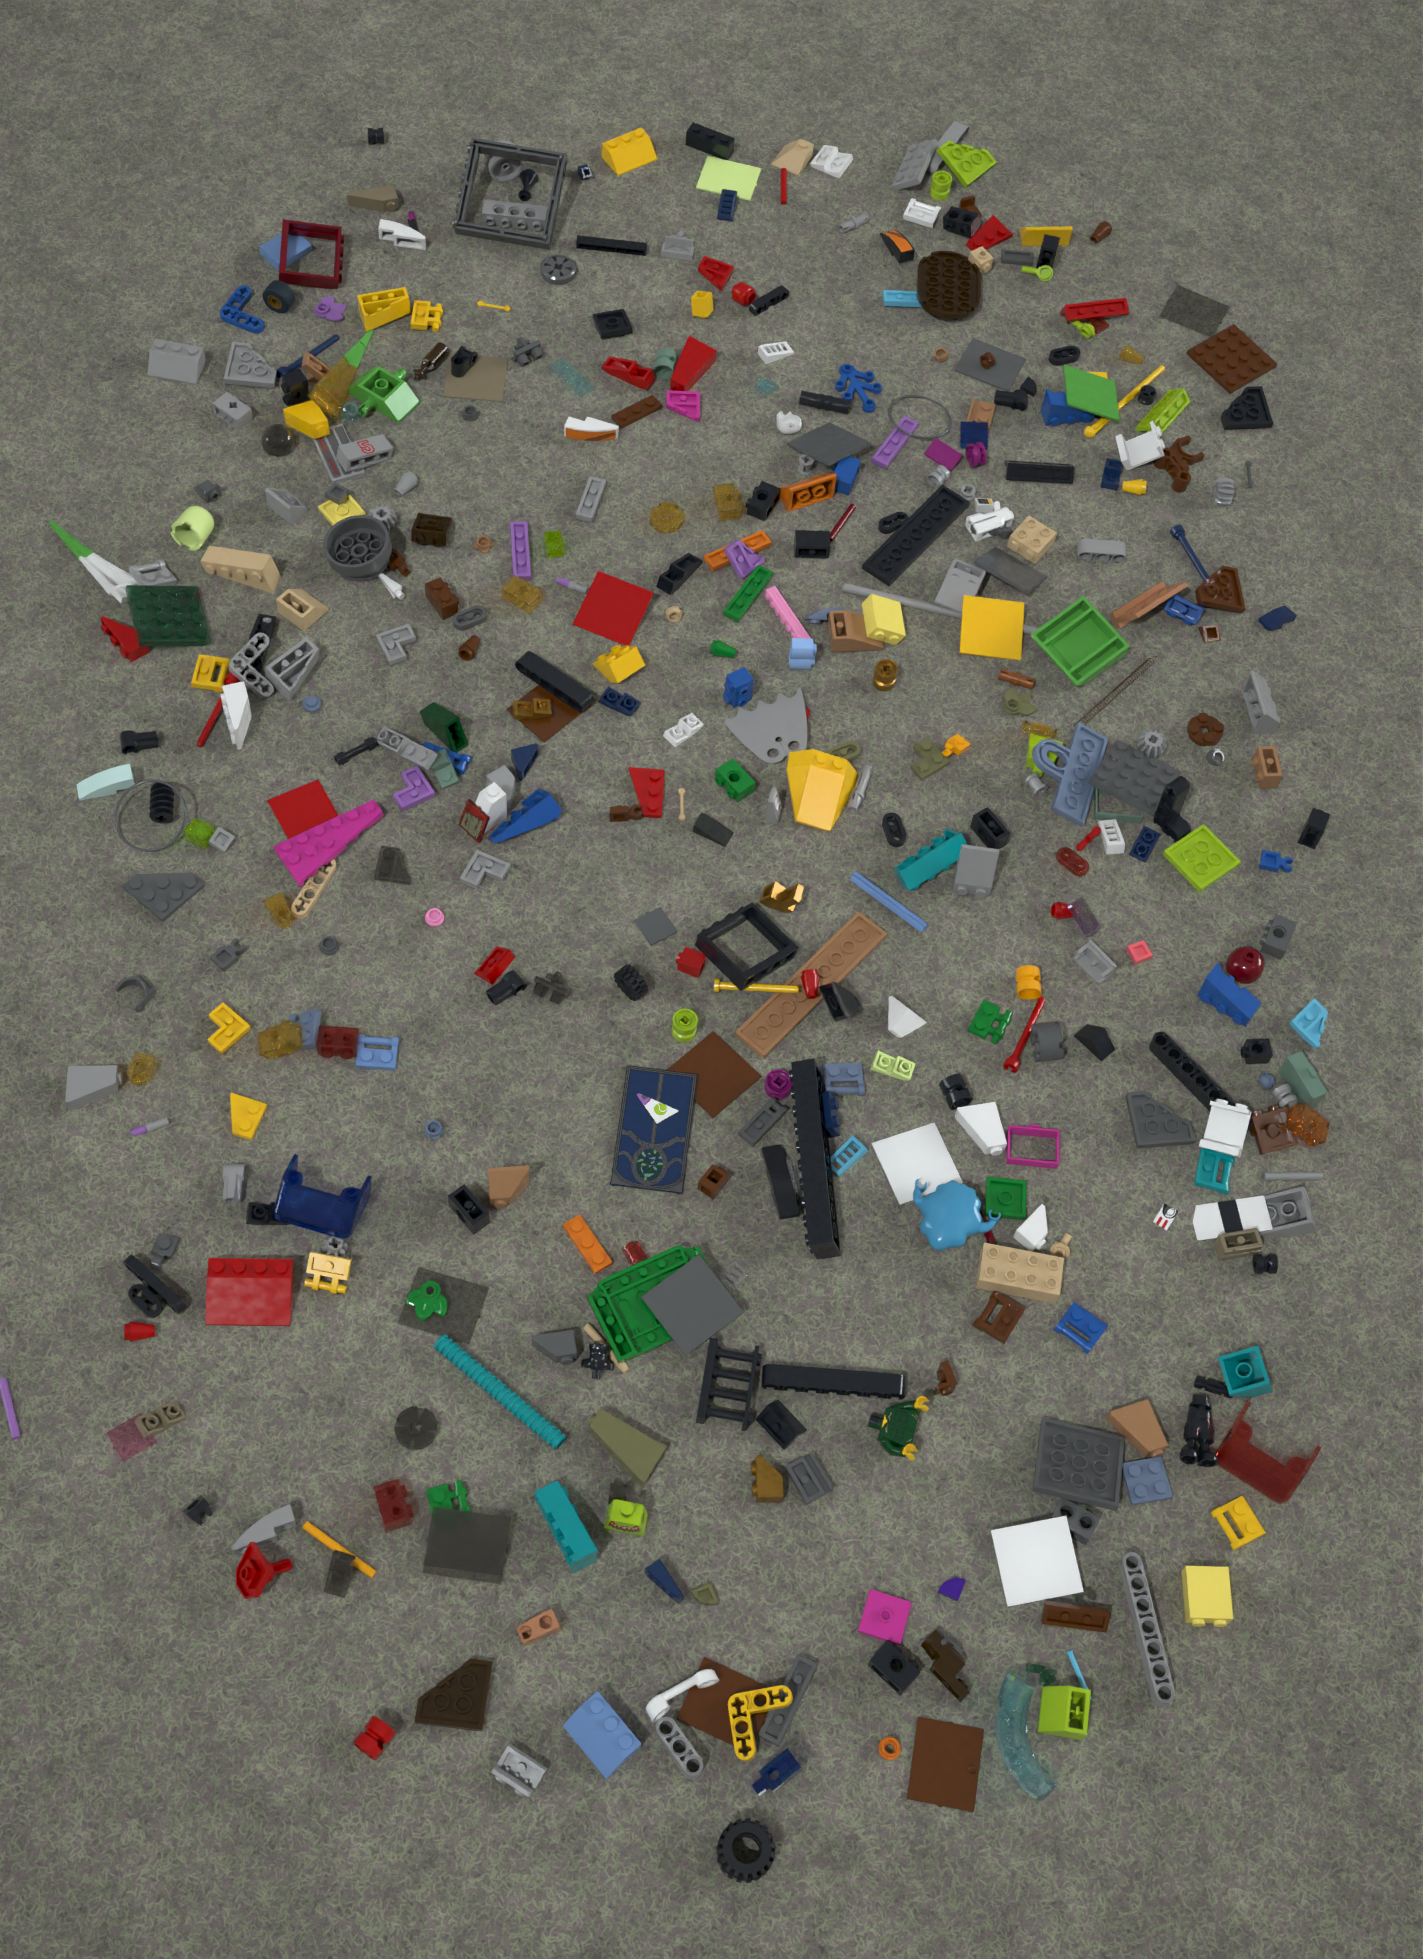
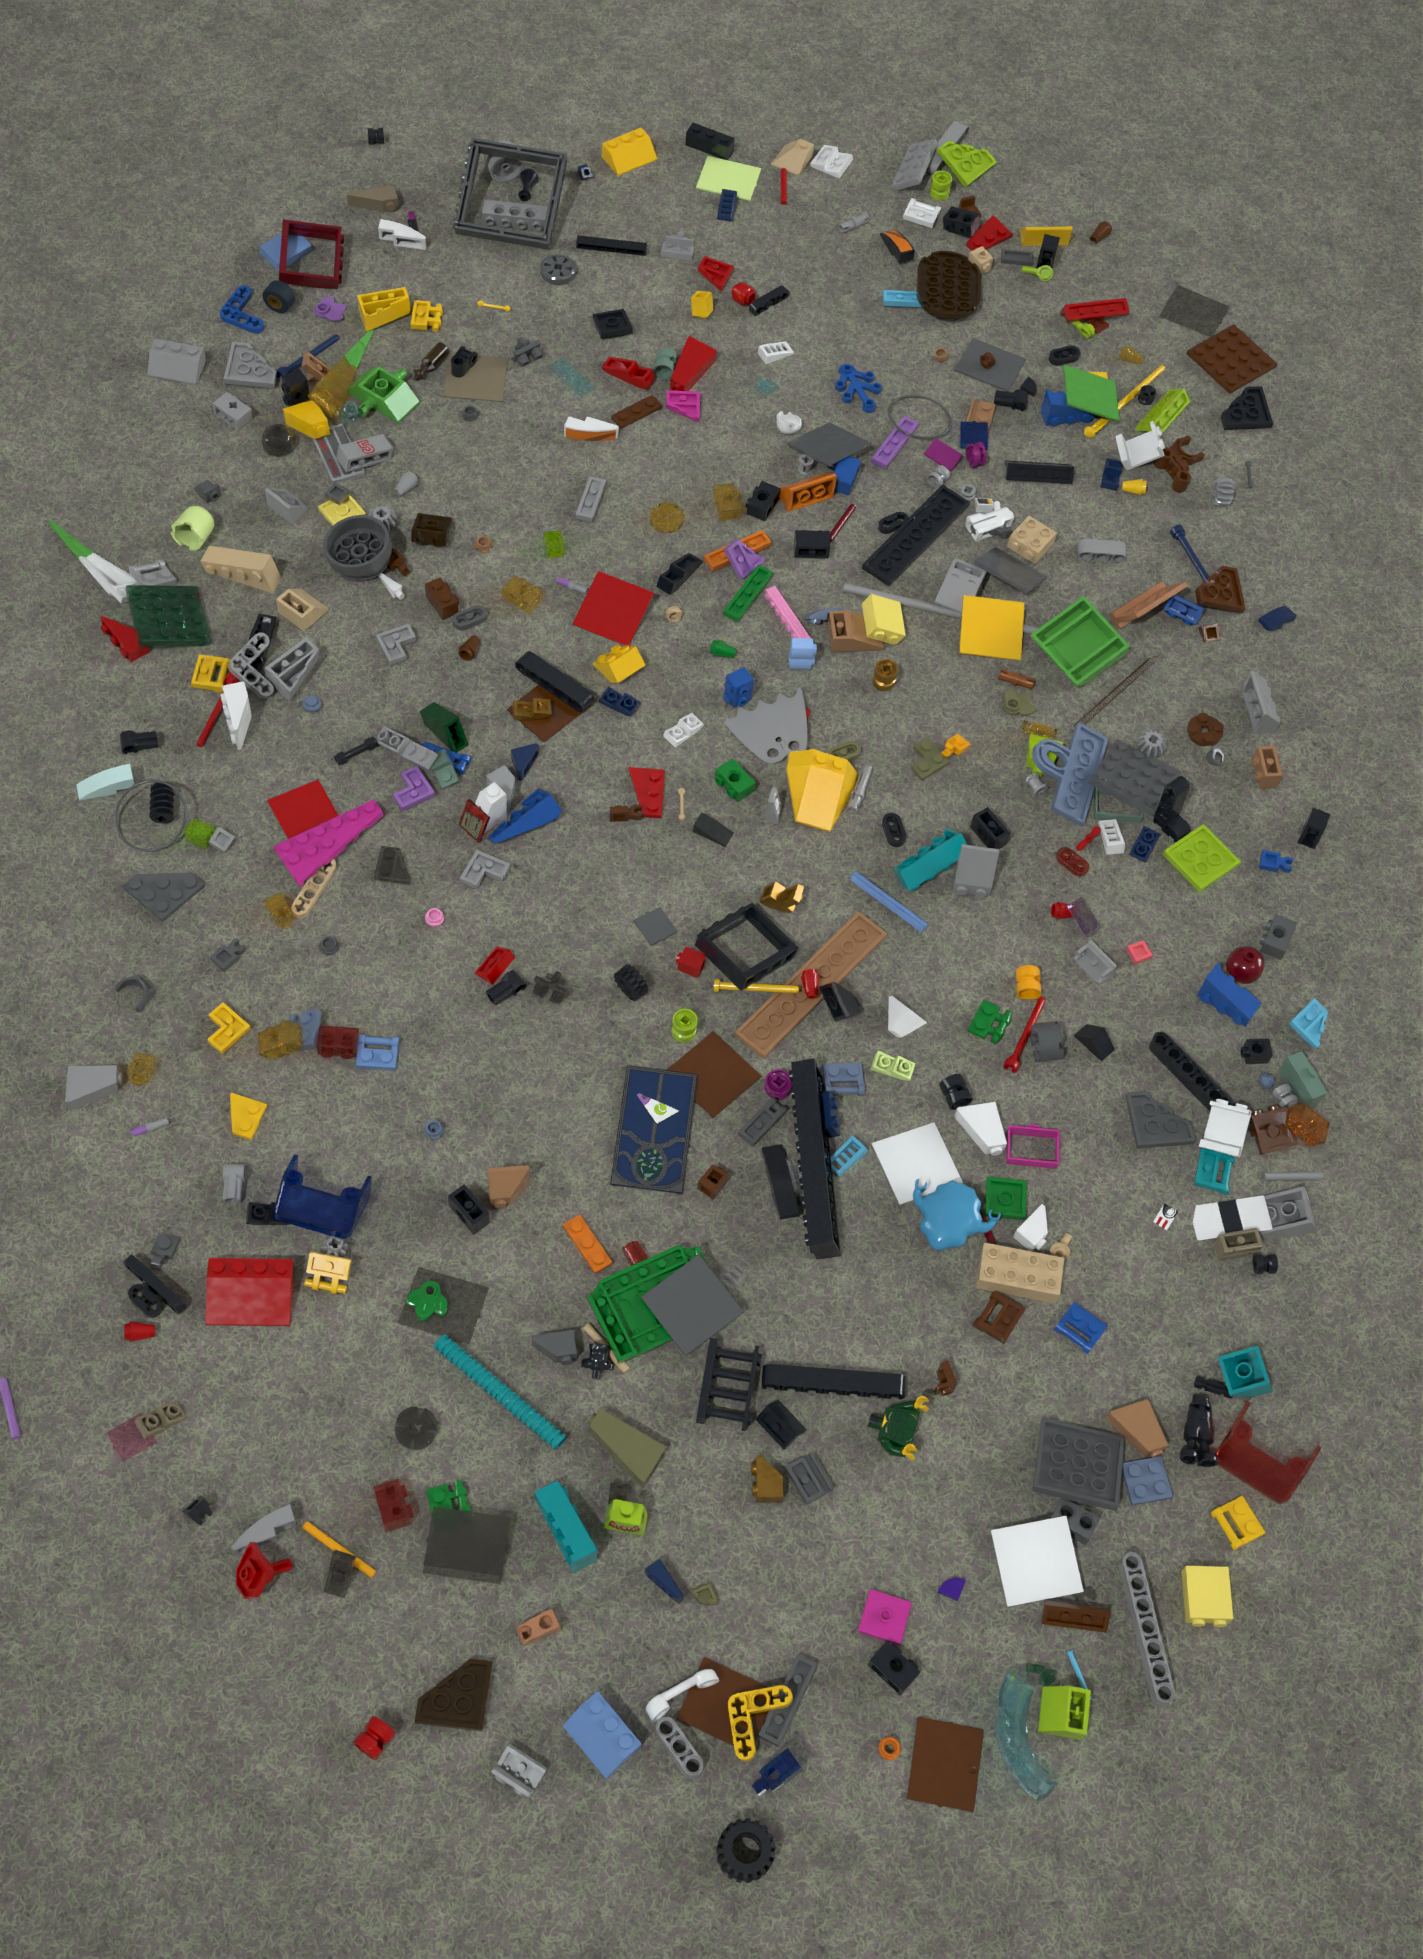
medium lavender plate [510,521,531,581] -> none
black axle [799,390,850,414] -> none
dark brown plate [921,1630,970,1703] -> none

